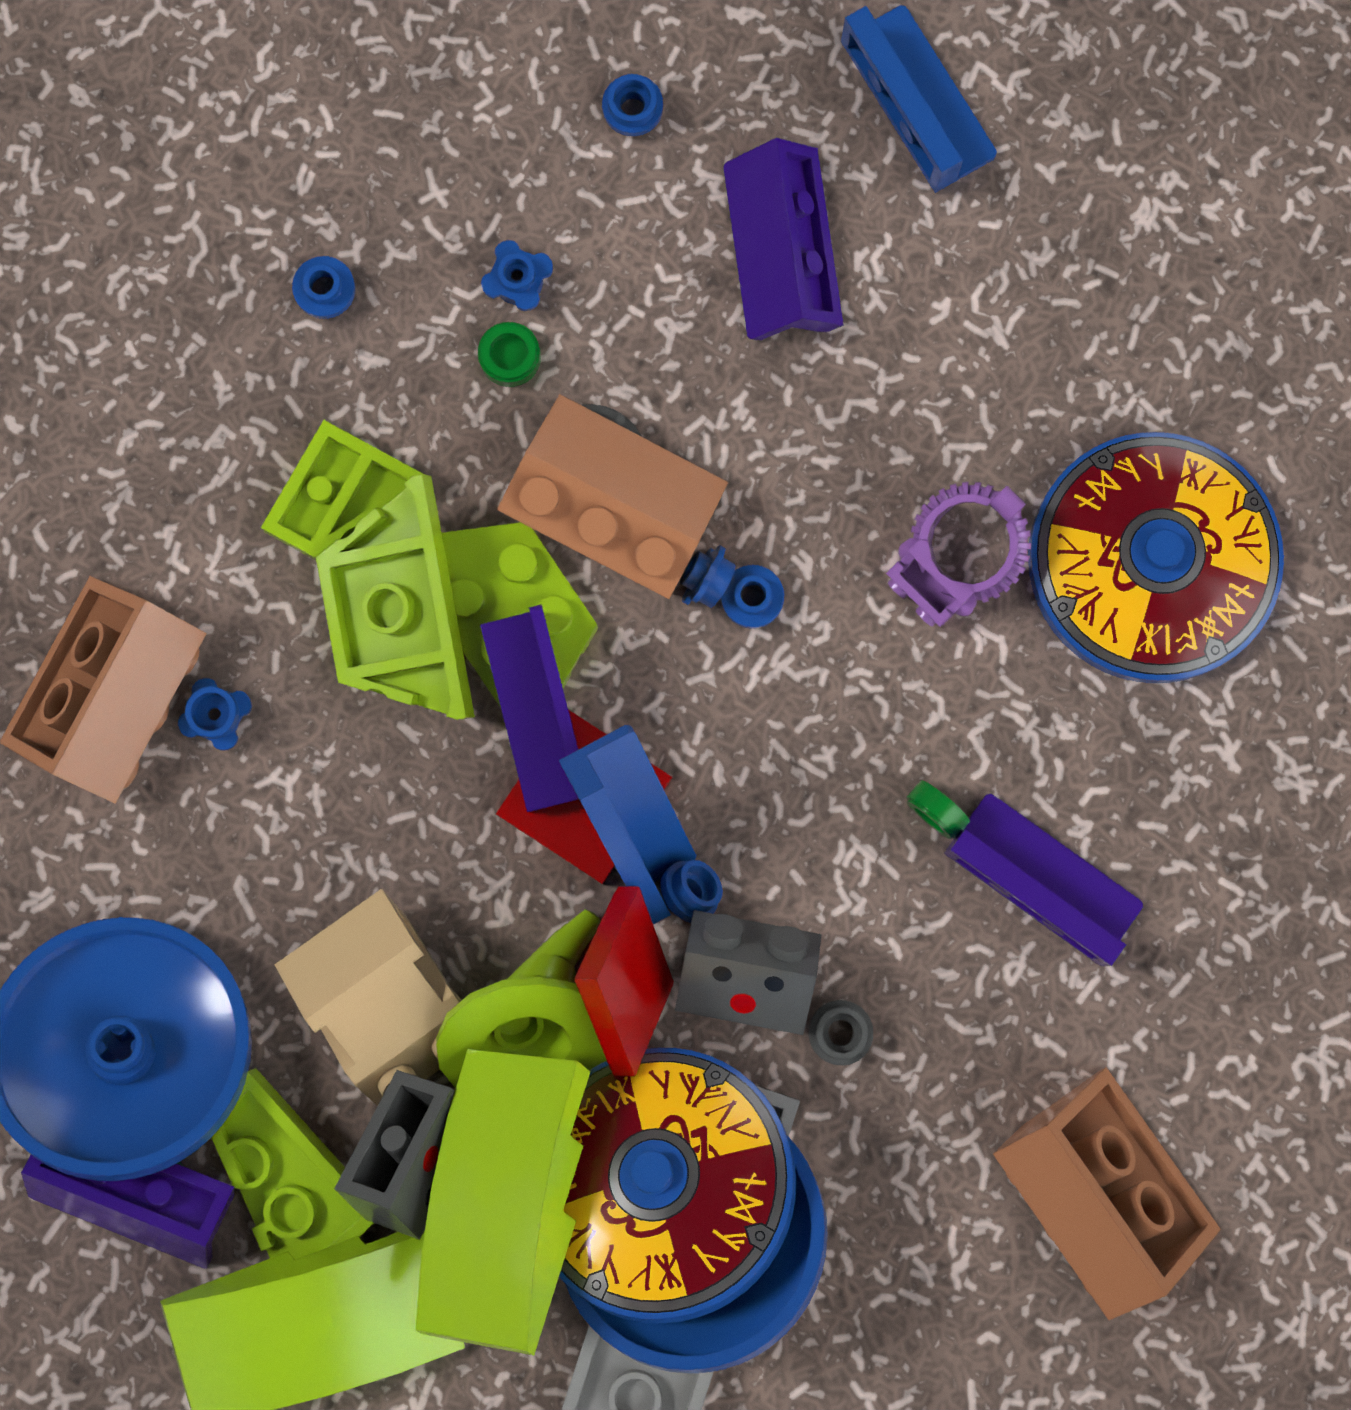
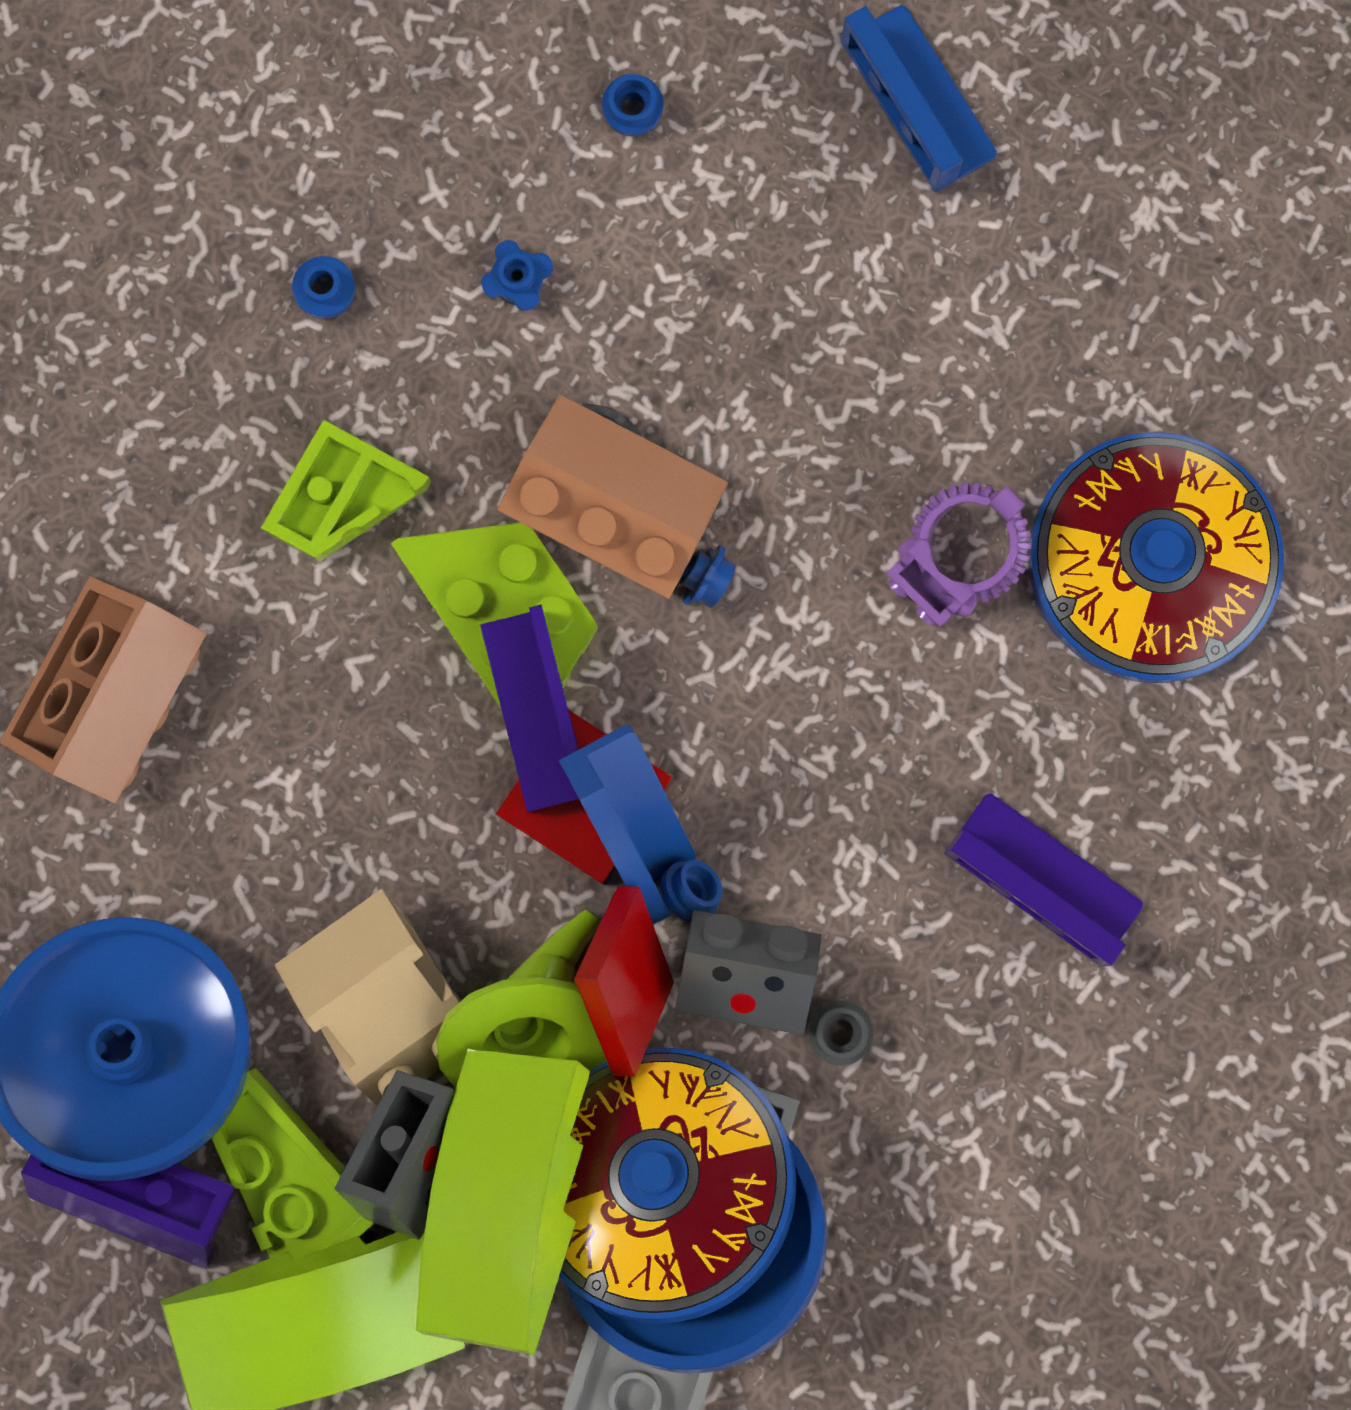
blue plate [178,678,252,751] -> none
lime wing [316,474,475,720] -> none
green tile [478,322,541,387] -> none
blue plate [721,565,784,629] -> none
dark purple panel [724,138,844,340] -> none
green tile [906,780,970,839] -> none
nougat slope [993,1067,1221,1320] -> none

